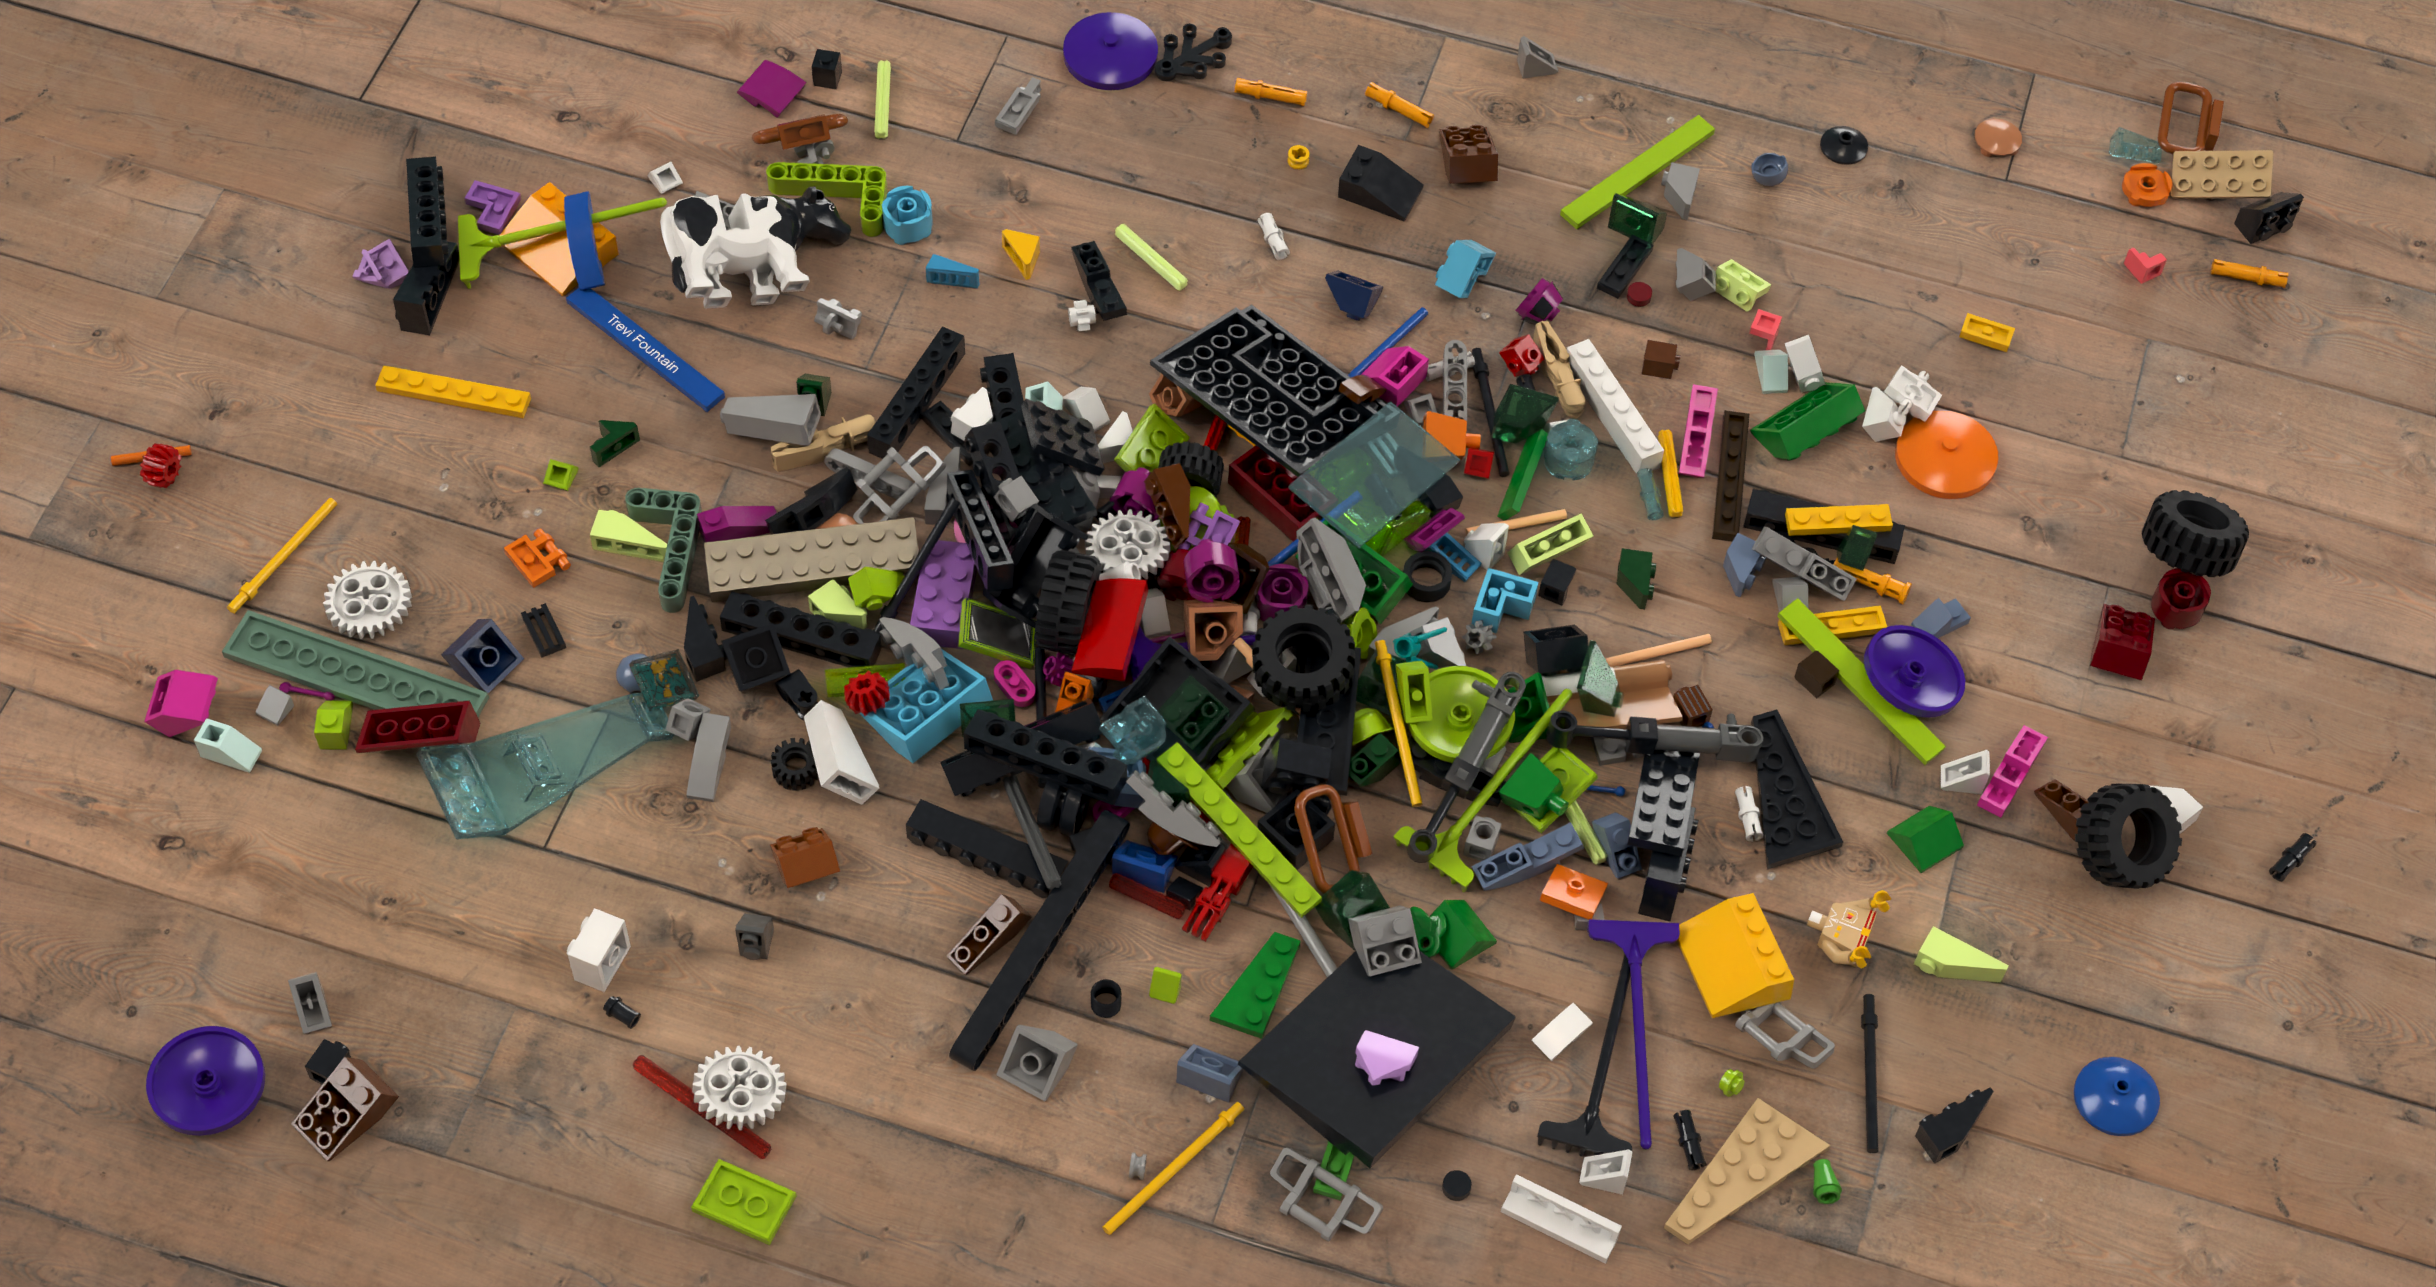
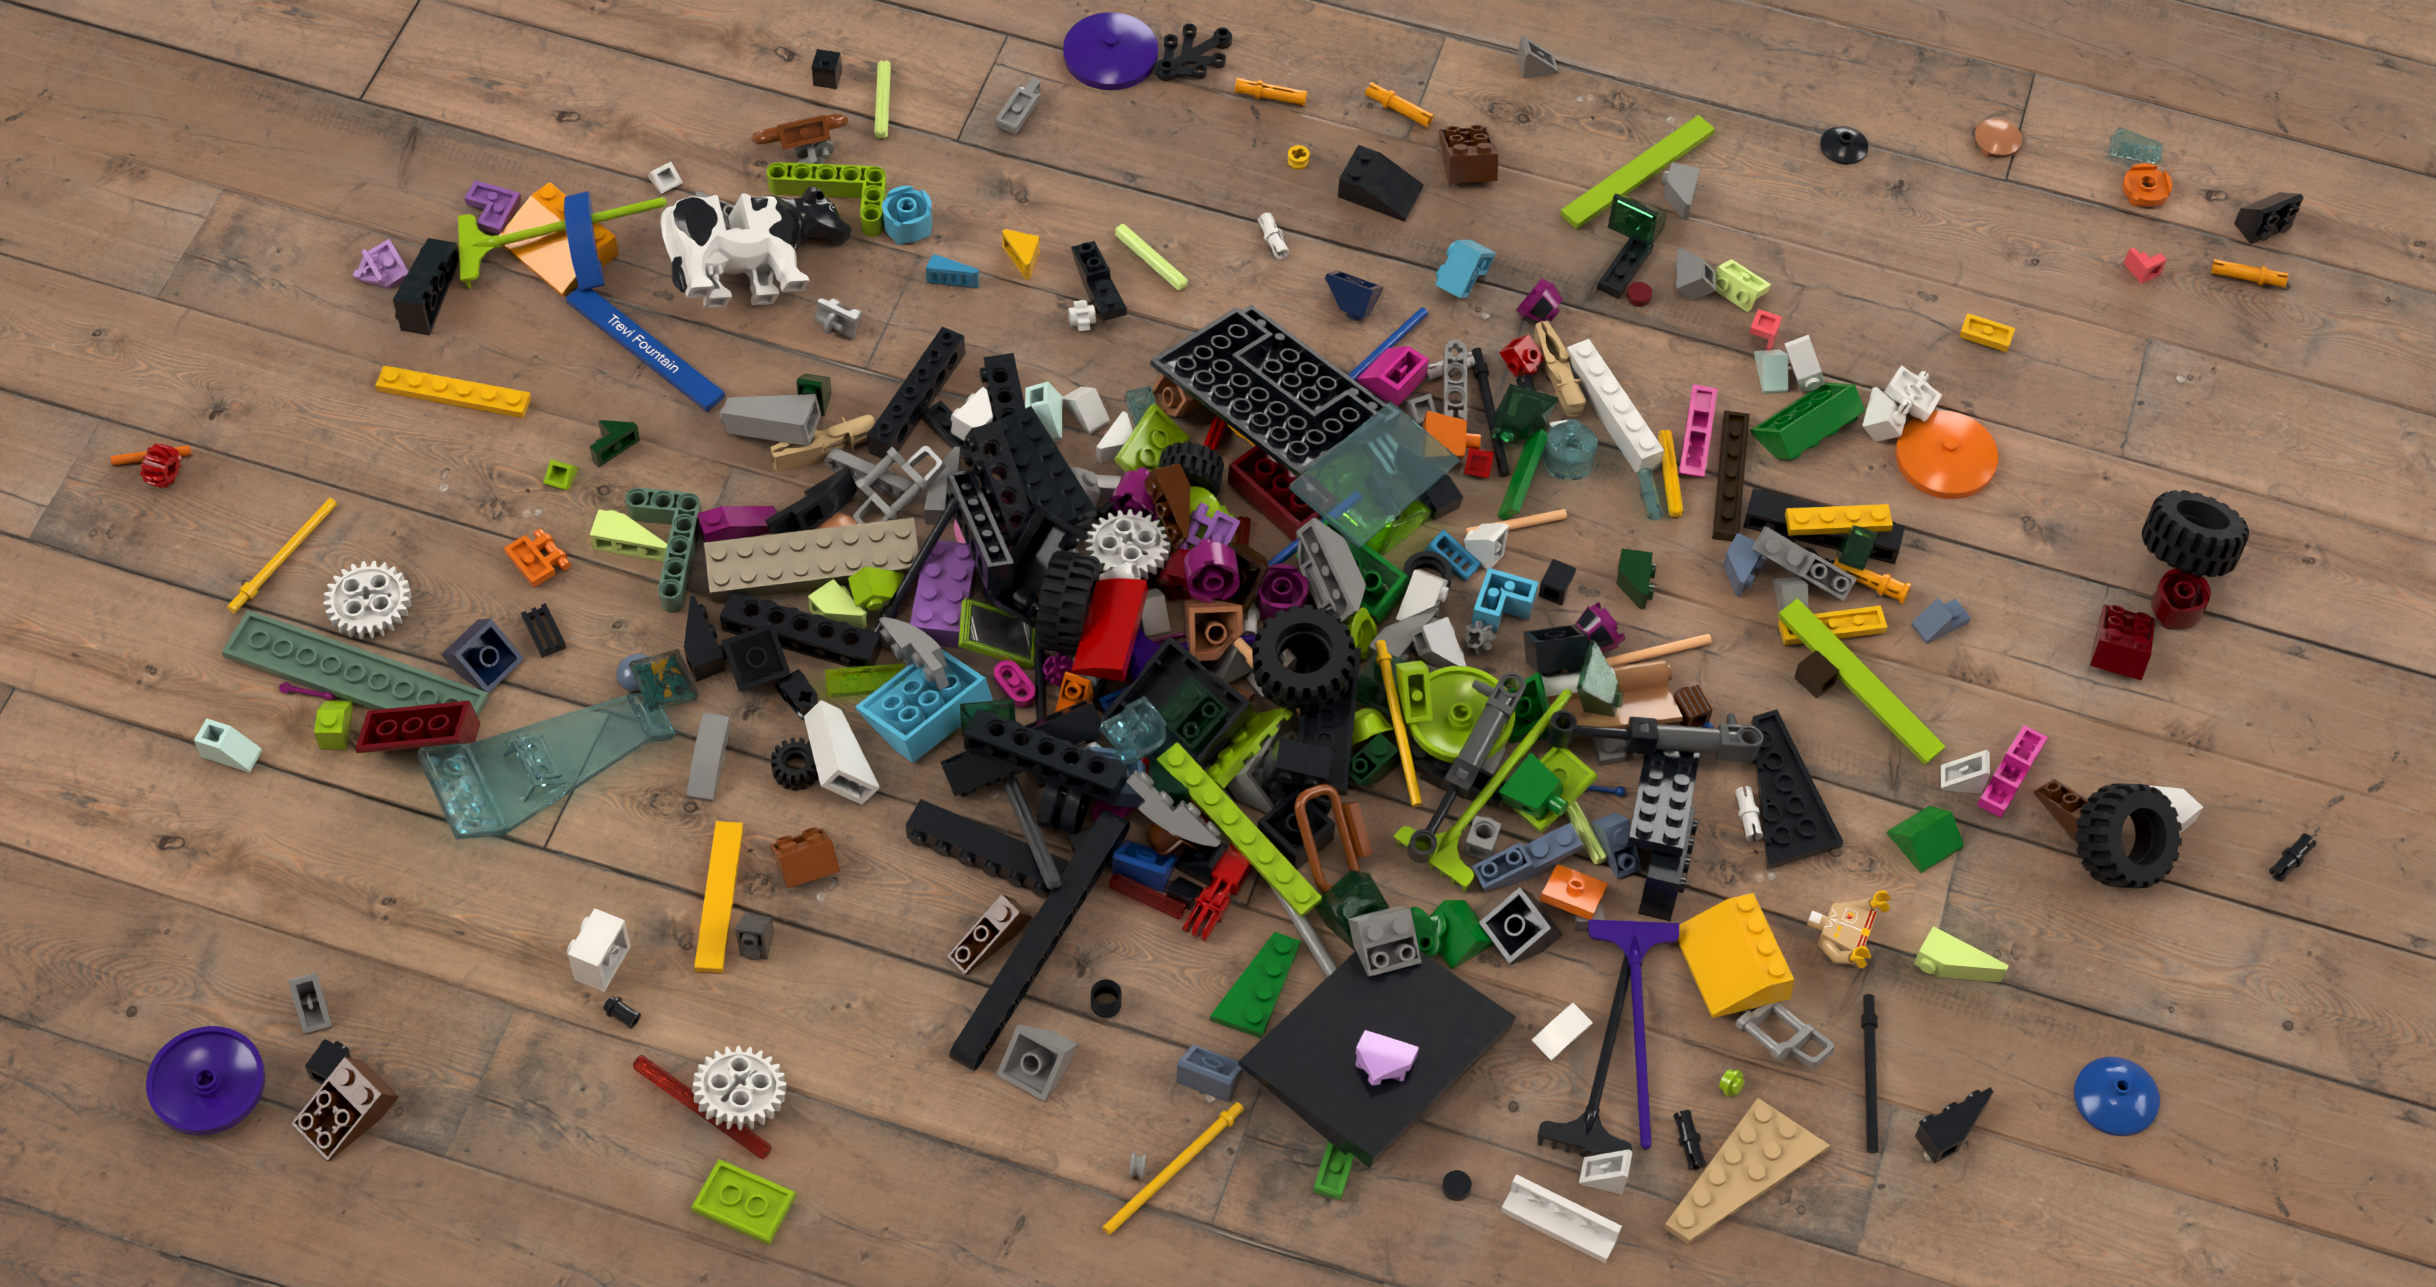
dark pink slope [144,670,218,737] -> none
light grey slope [255,685,294,726] -> none
black brick [406,156,448,268] -> none
light grey brick [665,698,711,741] -> none
magenta slope [737,60,807,118] -> none
red gear [844,670,890,716] -> none
light grey brick [994,476,1039,522] -> none
black plate [1021,399,1105,477] -> none
lime slope [1149,967,1182,1004] -> none
light grey bar [1270,1148,1383,1242] -> none
reddish brown slope [1339,375,1387,404] -> none
teal plant [1393,627,1447,670] -> none
magenta slope [1404,508,1465,552] -> none
yellowish green brick [1507,514,1593,575] -> none
reddish brown brick [1641,340,1681,379] -> none
sand blue hair [1751,153,1788,186] -> none
bright green cone [1813,1159,1842,1204] -> none
dark purple dish [1864,625,1965,718] -> none
dark orange bar [2158,82,2224,154] -> none
tan bracket [2171,150,2274,199] -> none
none -> yellow tile [694,821,744,973]
none -> clear light blue slope [1124,386,1156,427]
none -> white slope [1396,569,1449,621]
none -> black slope [1479,887,1563,965]
none -> cone [1575,602,1626,654]

